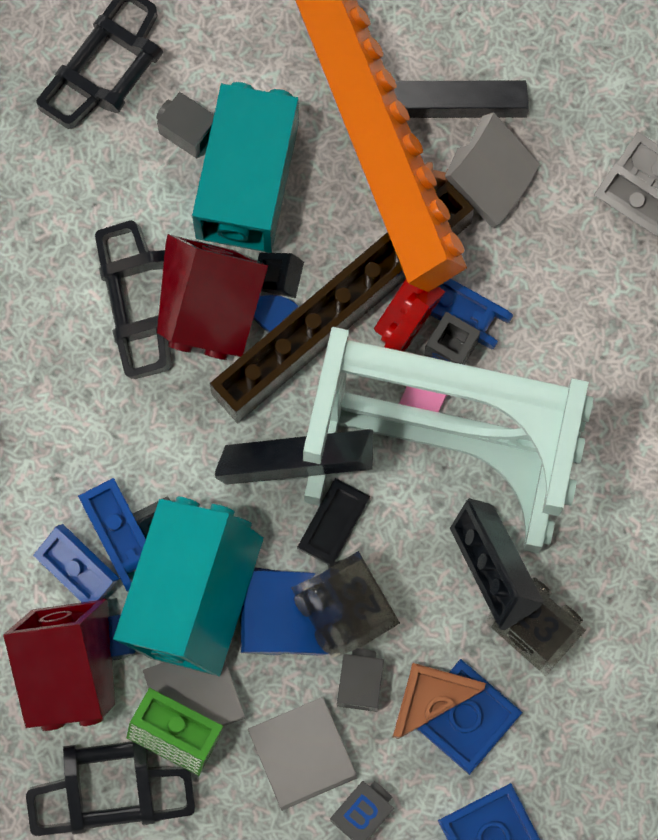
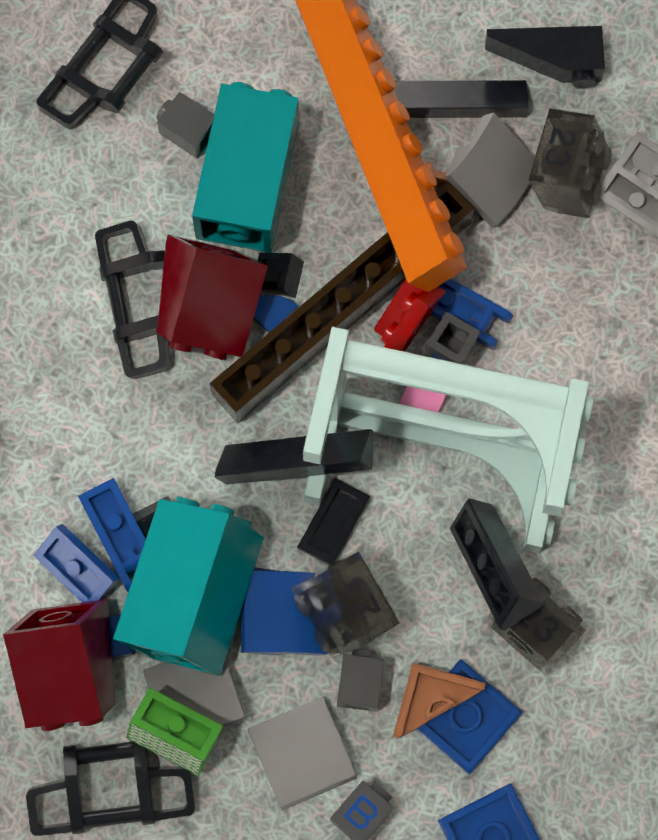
none -> black slope [484,26,605,88]
none -> clear smoke brick [528,108,612,218]

